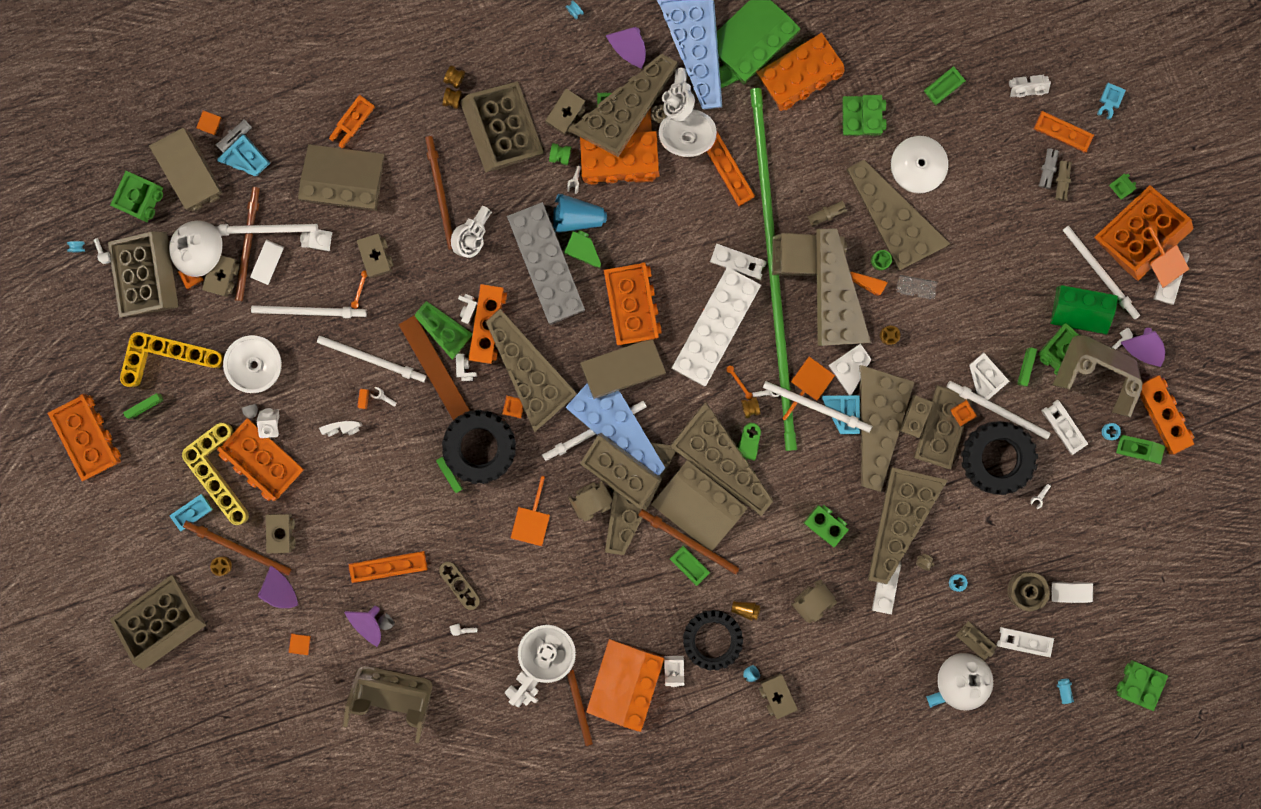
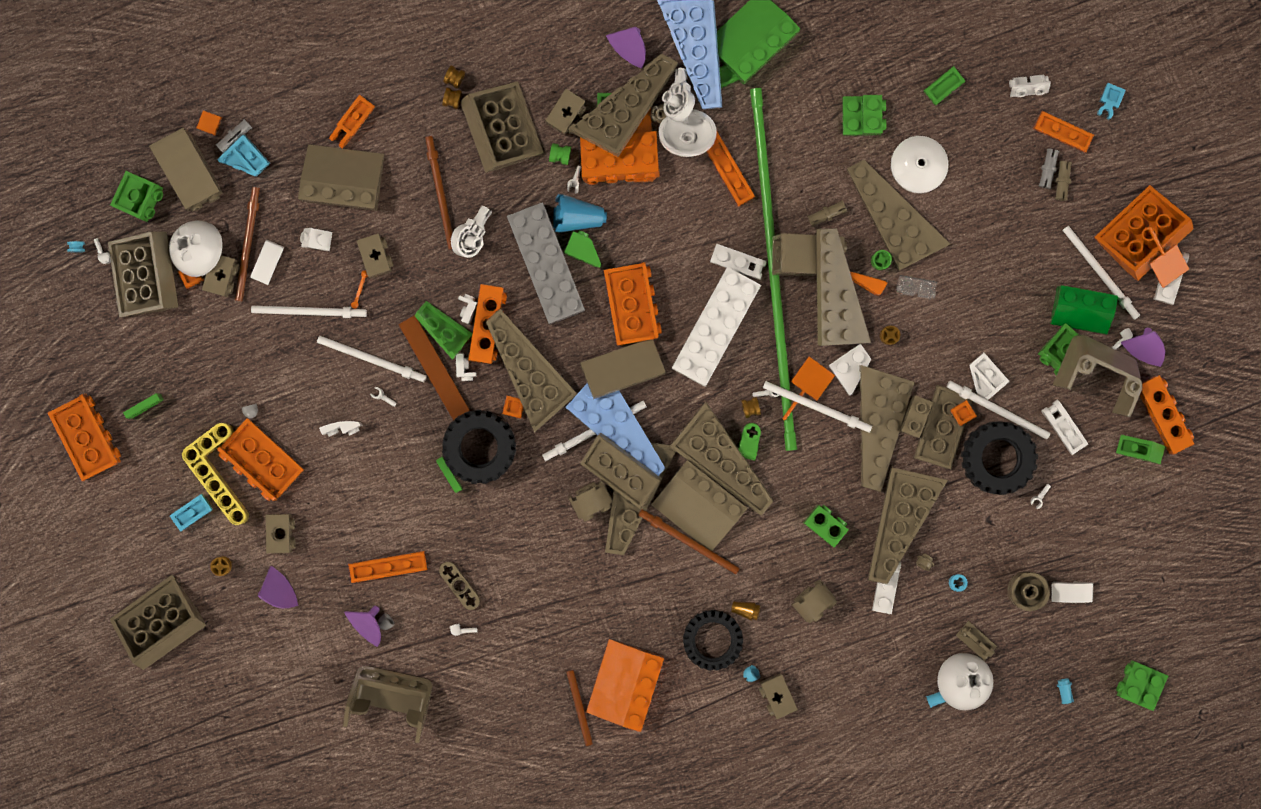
yellow beam [120,332,224,387] -> none
dark orange bar [183,520,292,576] -> none
white bar [215,224,318,236] -> none
white dish [223,335,282,393] -> none
white bracket [257,408,279,438] -> none
orange tile [289,633,311,655] -> none
orange tile [357,389,370,409] -> none
white hips [505,671,539,707] -> none
orange piece [511,476,550,546] -> none
white piece [518,625,575,683] -> none
medium azure bush [565,0,584,20] -> none
white bracket [664,656,684,687] -> none
bright green tile [670,546,710,586] -> none
orange hinge [726,366,753,400] -> none
orange bracket [757,33,845,111] -> none
medium azure wing [822,396,860,434] -> none
white plate [997,627,1054,657] -> none
bright green tile [1017,347,1037,387] -> none
medium azure bush [1102,423,1121,440] -> none
bright green tile [1109,173,1136,200] -> none

